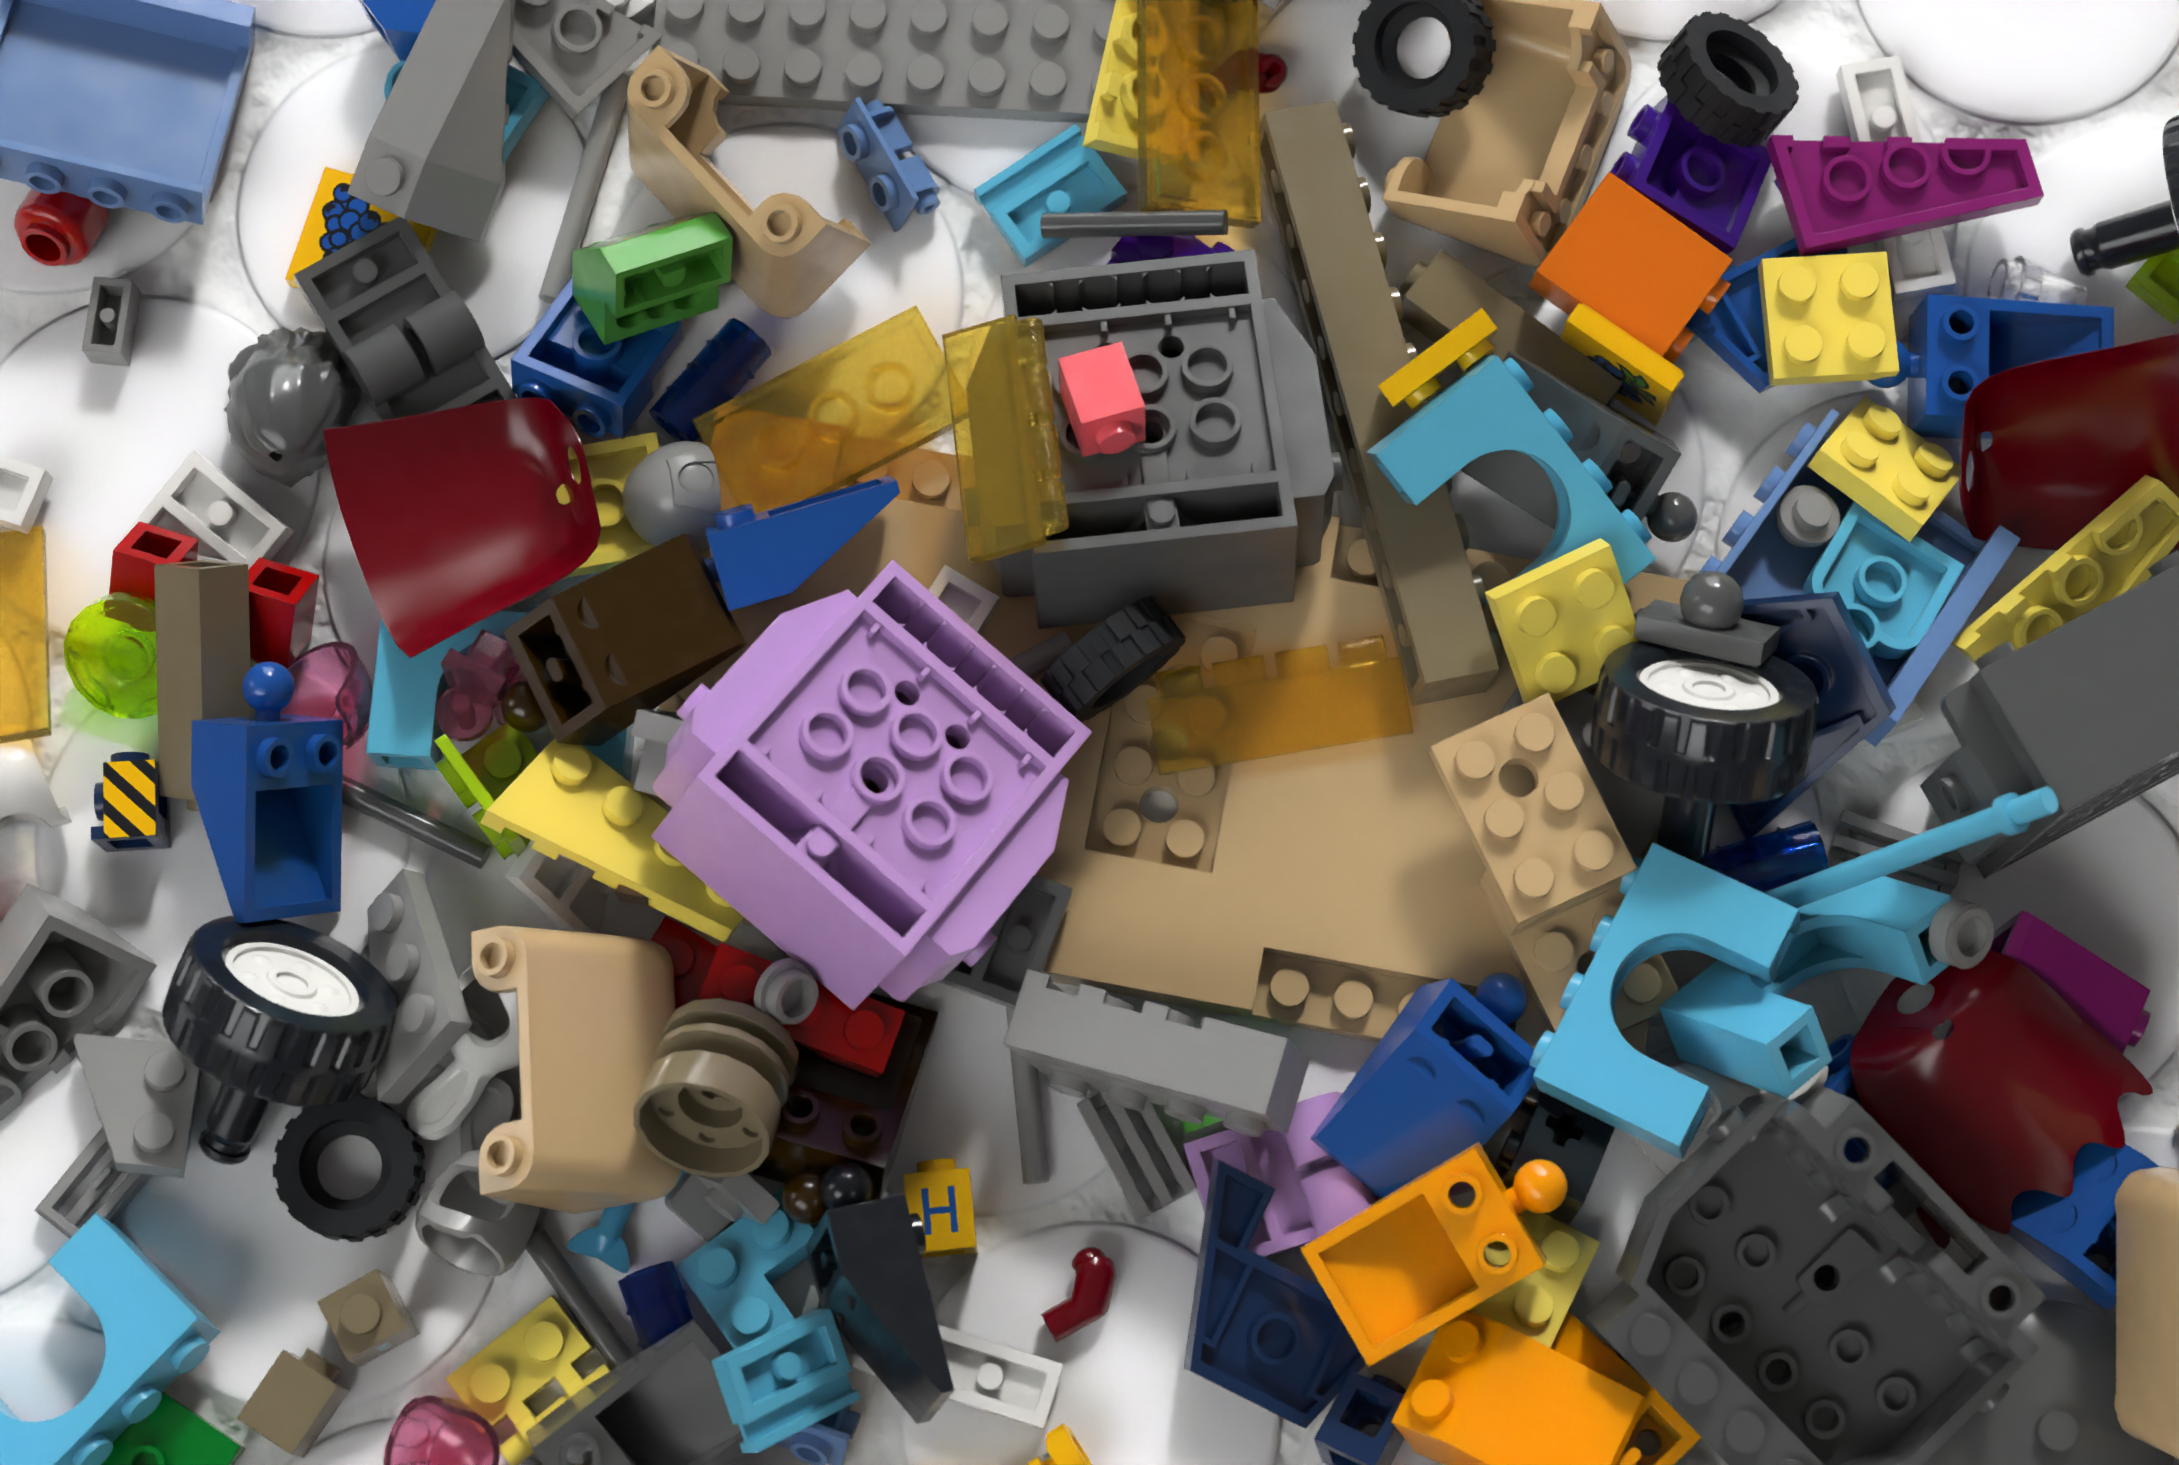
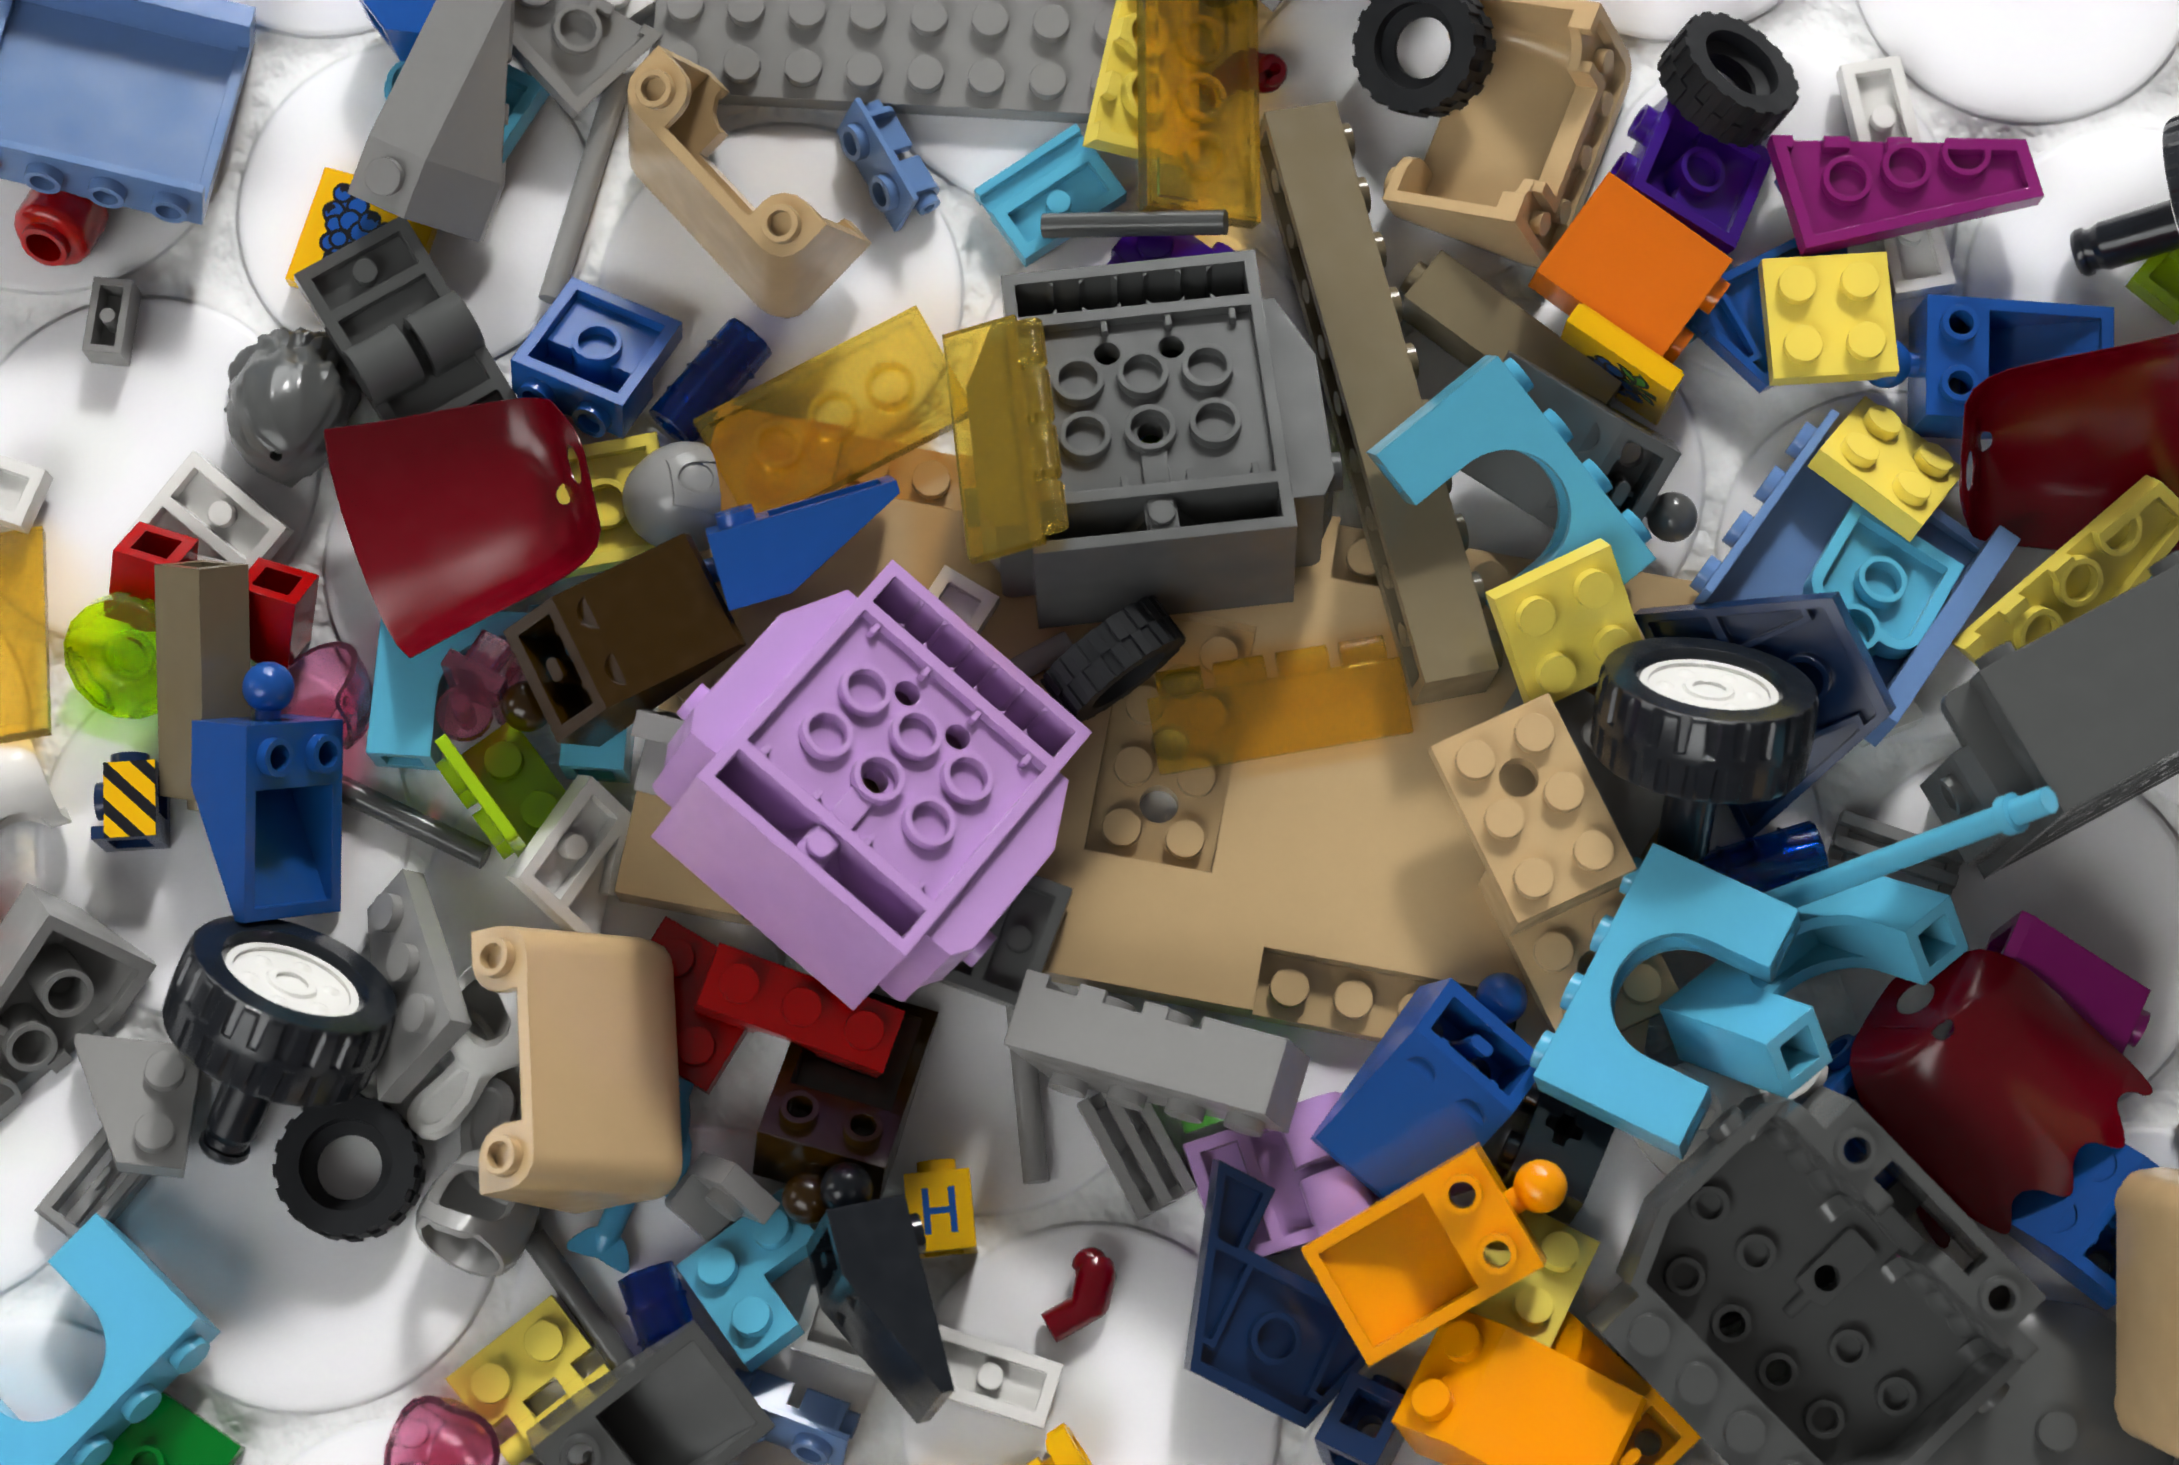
dark tan brick [237,1348,350,1458] -> none
dark tan brick [317,1269,420,1366] -> none
light yellow wing [480,738,746,943] -> none
bright green piece [572,212,733,345] -> none
dark tan wheel [633,998,798,1178] -> none
medium azure plate [711,1308,861,1453] -> none
light grey plate [754,959,818,1025] -> none
coral brick [1058,341,1146,457] -> none
yellow plate [1378,308,1498,410] -> none
dark grey tile [1634,571,1781,667] -> none
light grey plate [1776,485,1840,548] -> none
light grey tile [1929,899,1994,969] -> none
clear cone [1987,256,2087,305] -> none

